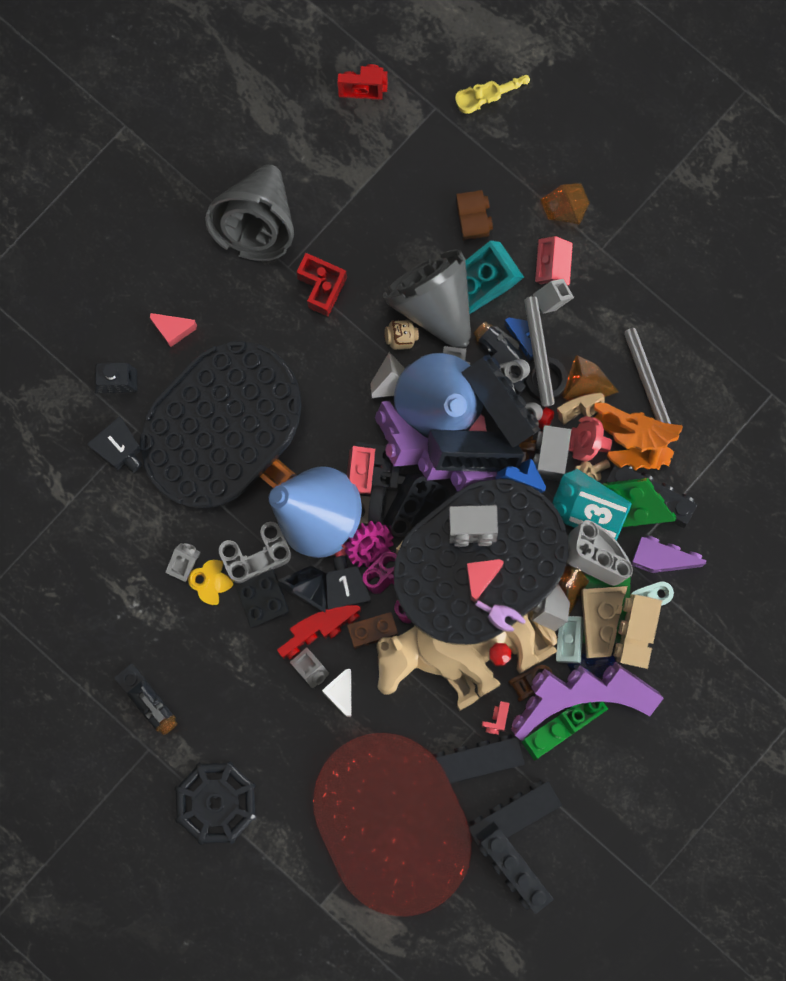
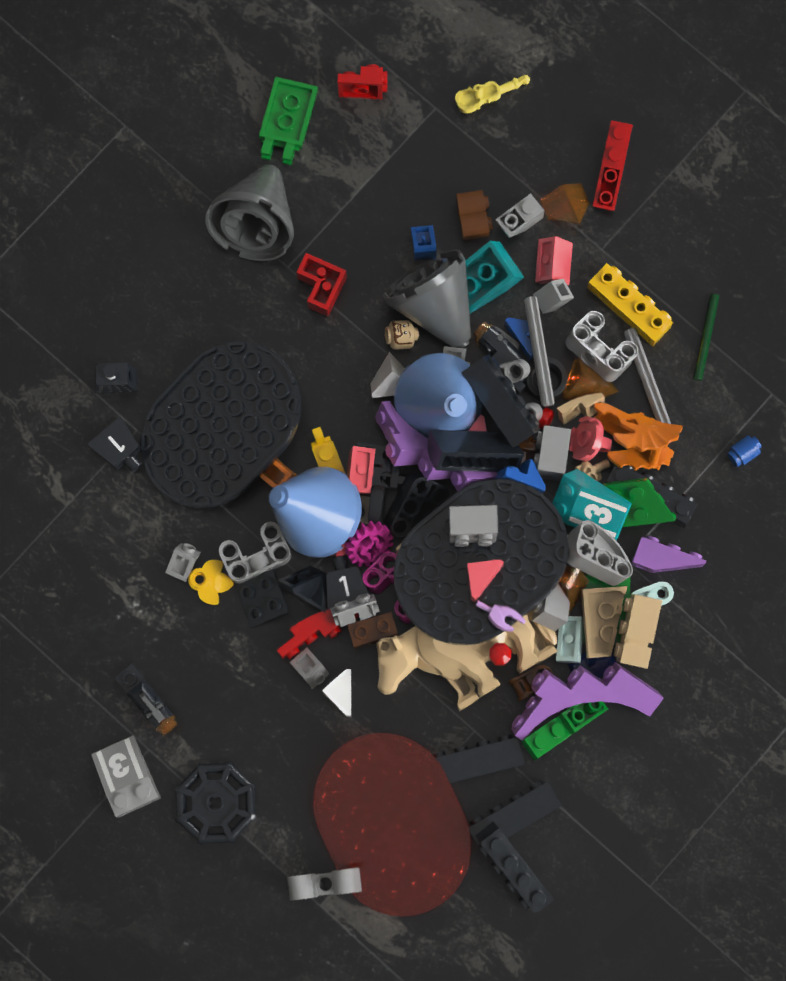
coral slope [150,313,197,348] -> none
coral bracket [482,701,510,735] -> none
none -> light grey slope [91,735,161,818]
none -> green tile [259,77,318,165]
none -> light grey beam [287,868,362,901]
none -> yellow hinge [311,427,345,473]
none -> light grey hinge [330,594,380,627]
none -> blue slope [411,225,437,261]
none -> light grey slope [495,194,544,238]
none -> light grey beam [565,311,638,382]
none -> yellow brick [587,263,673,347]
none -> red slope [593,120,633,211]
none -> dark green bar [693,294,719,381]
none -> blue brick [727,435,762,467]

